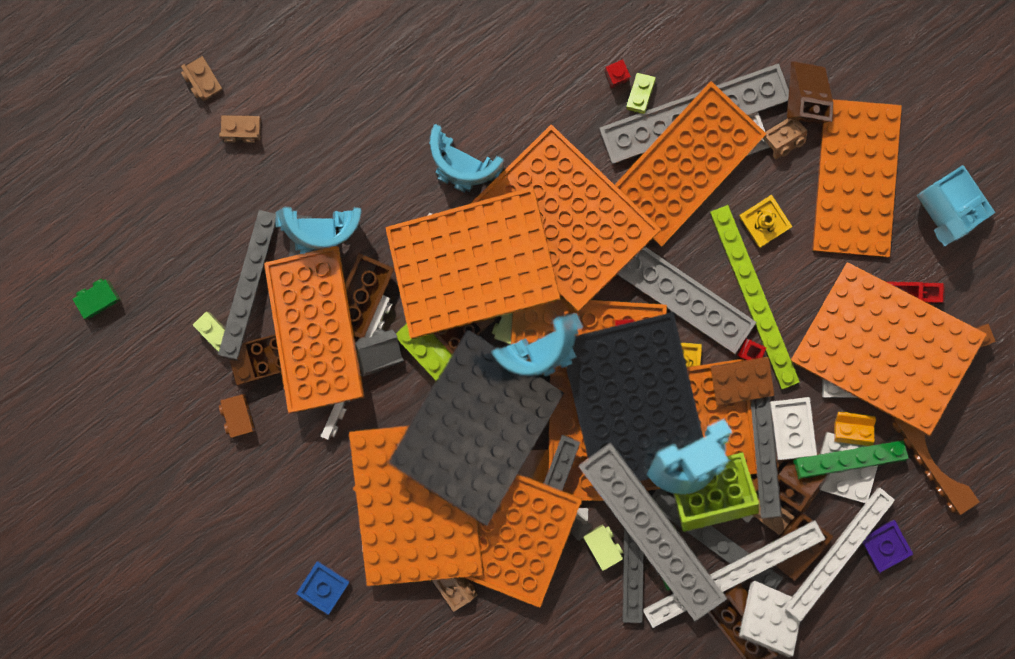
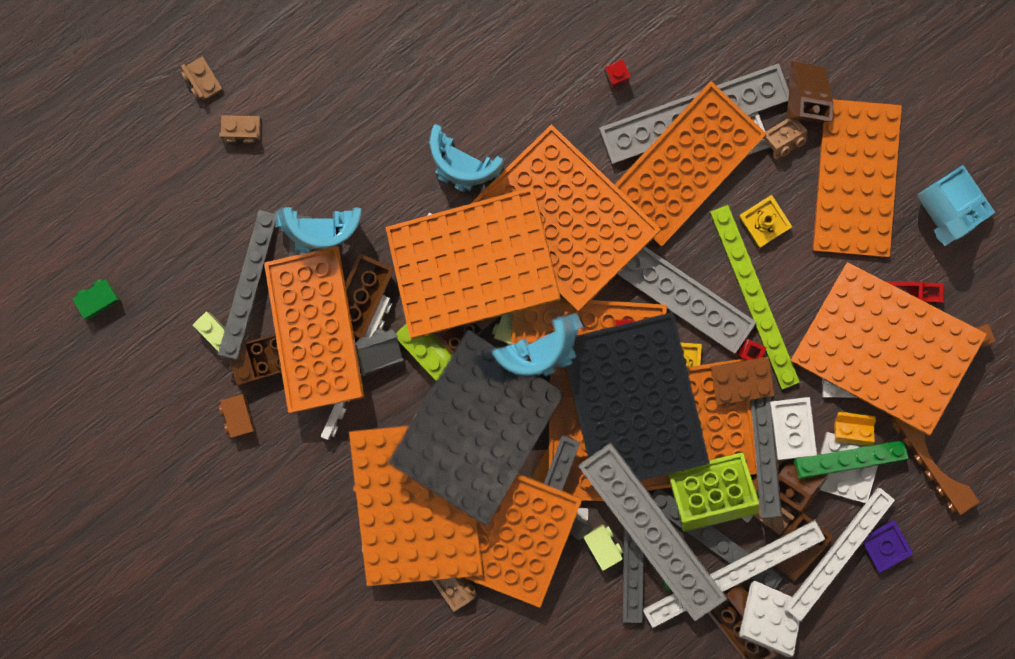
blue plate [296,561,350,615] -> none
plate [626,73,656,114] -> none
medium azure piece [647,419,732,494] -> none

